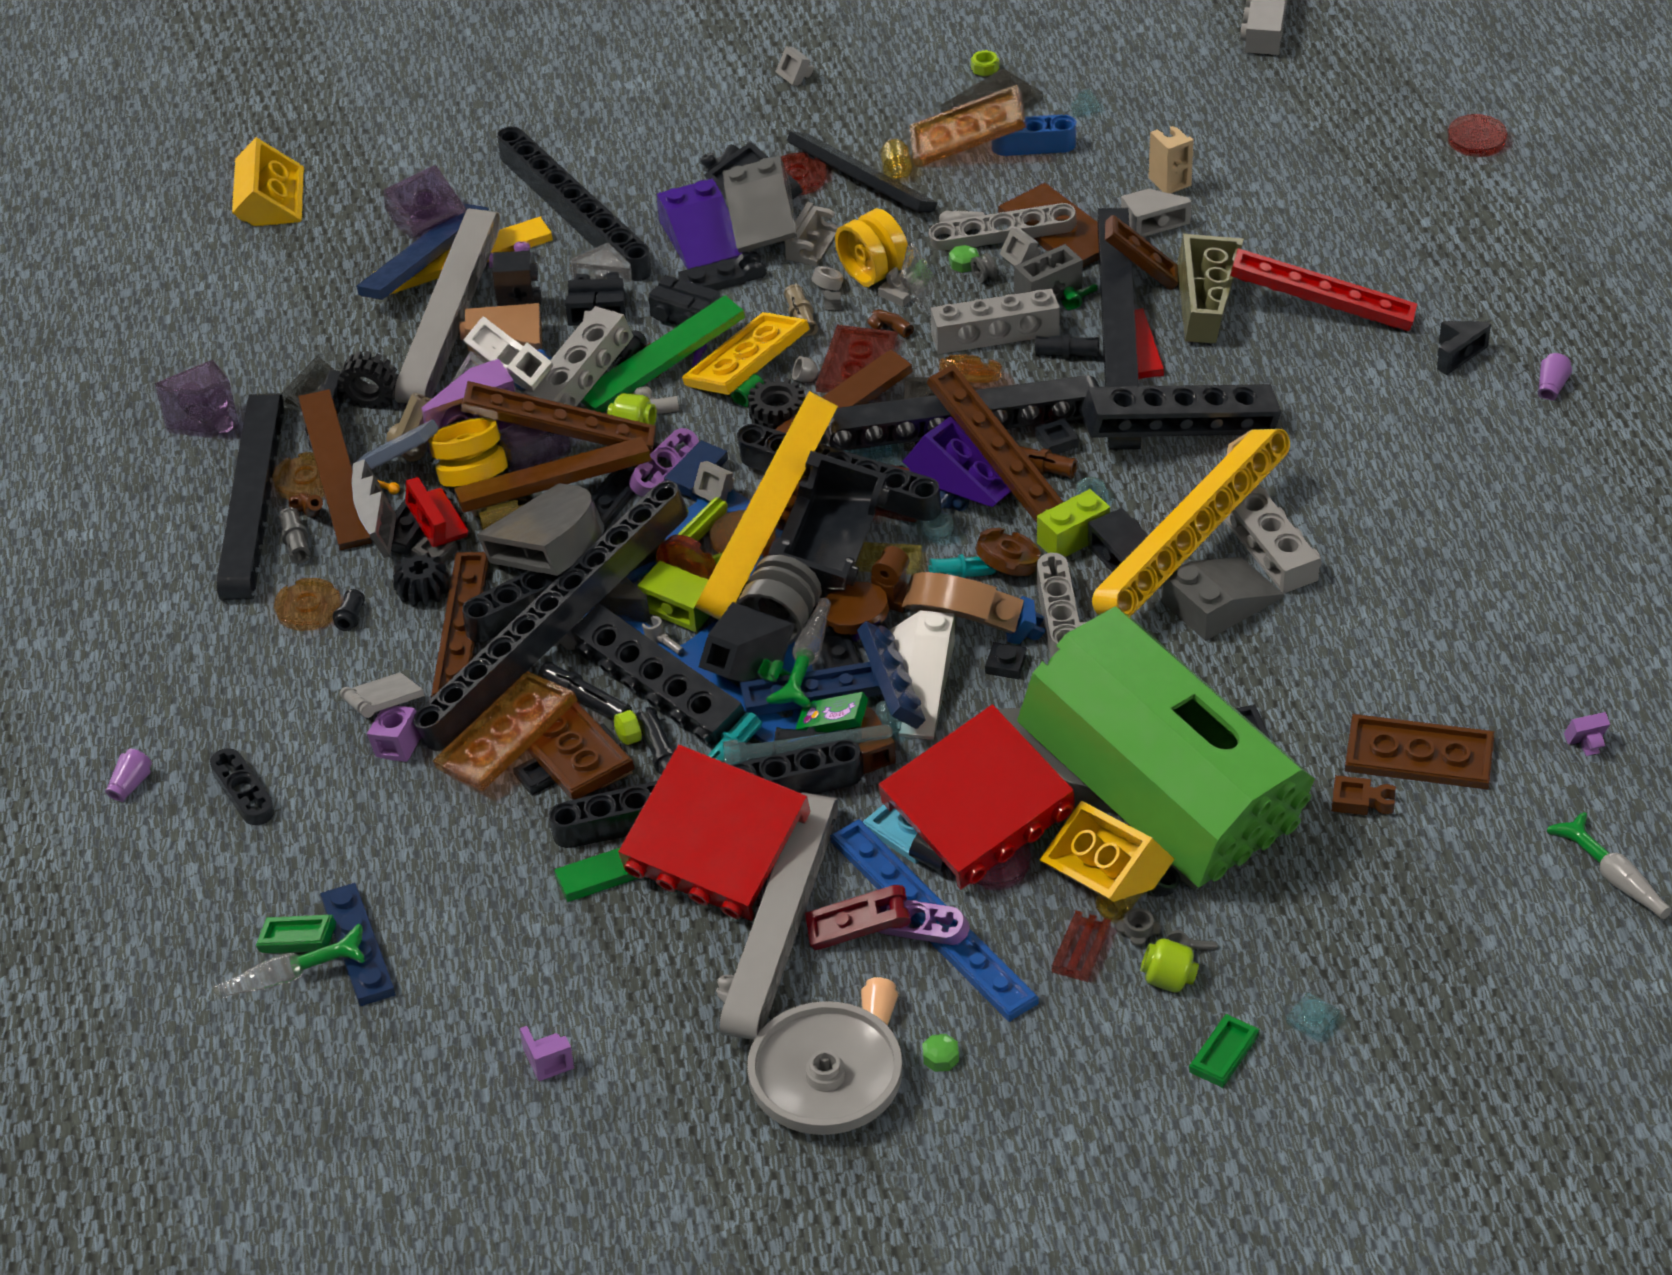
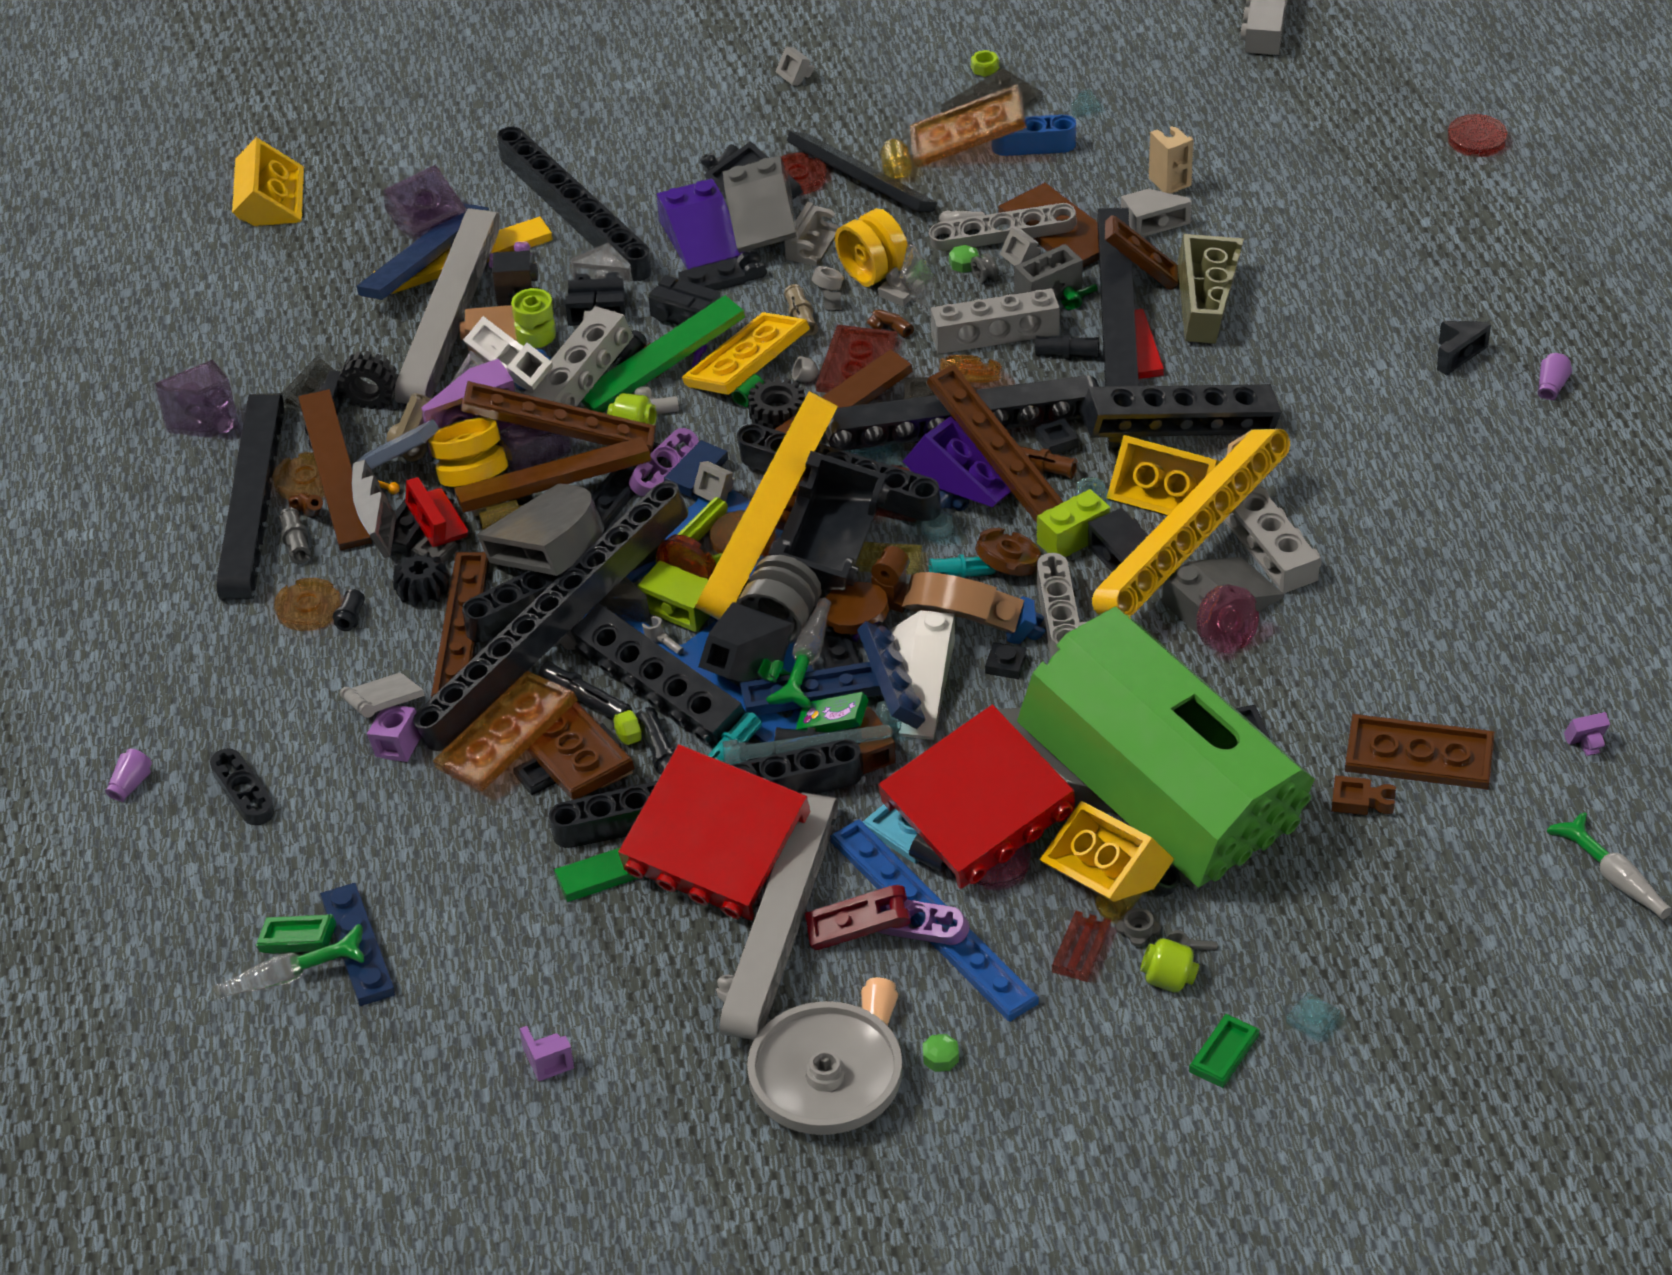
red plate [1230,248,1417,332] -> none
none -> lime wheel [511,288,556,348]
none -> yellow slope [1106,435,1221,515]
none -> clear pink tile [1196,584,1259,654]

